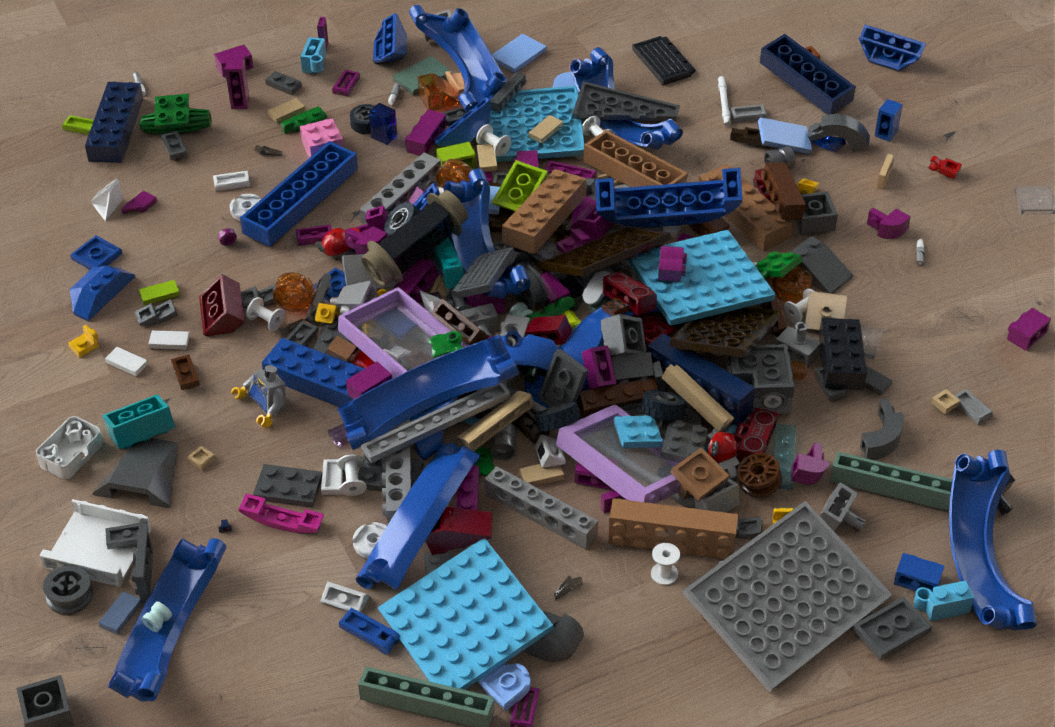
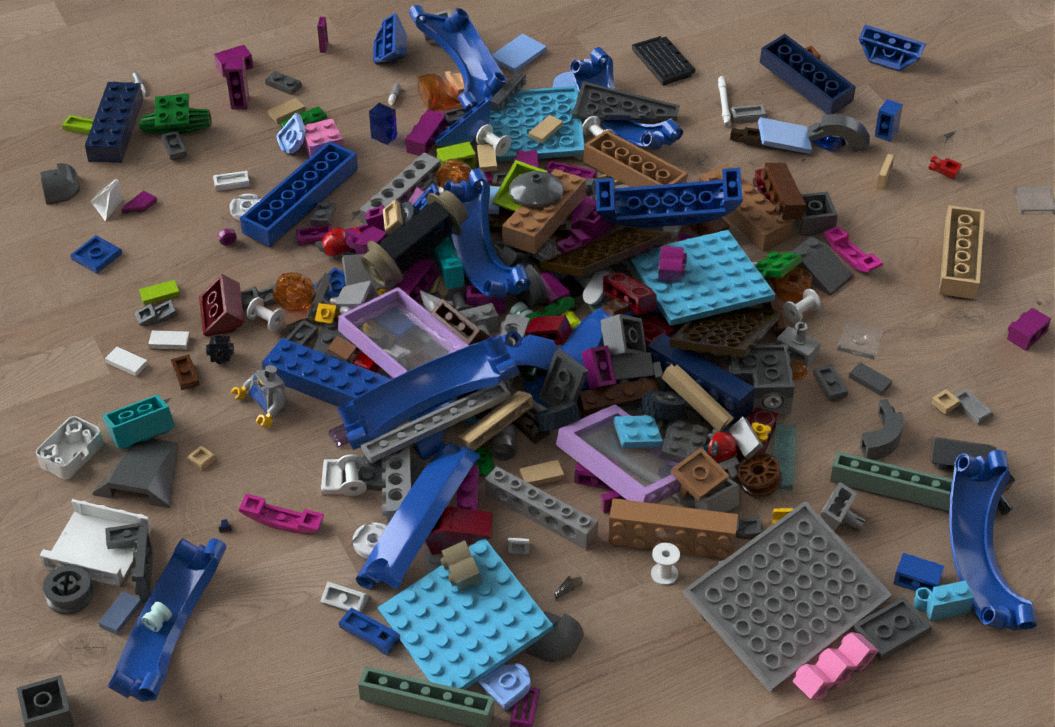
yellow bracket [68,325,99,358] -> none
blue wedge [70,266,135,321] -> none
dark grey plate [253,464,322,508] -> none
clear smoke bar [255,145,283,156] -> none
medium azure hinge [300,37,326,74] -> none
magenta tile [332,70,360,97] -> none
magenta brick [346,361,392,399] -> none
black wheel [349,104,382,134] -> none
sand green tile [393,56,452,95] -> none
green plate [428,331,463,358] -> none
dark grey hinge [451,247,516,299] -> none
white slope [535,435,566,467] -> none
flat silver wheel [764,146,796,169] -> none
magenta brick [791,442,829,485] -> none
yellow bracket [797,179,819,195] -> none
tan tile [805,291,847,331] -> none
black brick [818,318,867,390] -> none
magenta brick [867,208,911,239] -> none
light grey piece [916,239,925,266] -> none
none -> dark grey brick [41,163,80,204]
none -> black brick [206,335,234,364]
none -> light blue tile [276,113,305,154]
none -> dark grey plate [311,201,336,226]
none -> tan tile [383,200,403,235]
none -> dark tan brick [440,541,483,591]
none -> white slope [508,538,530,554]
none -> dark grey dish [509,171,564,208]
none -> light grey tile [729,417,763,459]
none -> yellow plate [751,422,771,442]
none -> bright pink brick [793,632,879,700]
none -> dark pink slope [823,226,883,272]
none -> dark grey slope [930,436,997,468]
none -> tan brick [939,205,985,299]

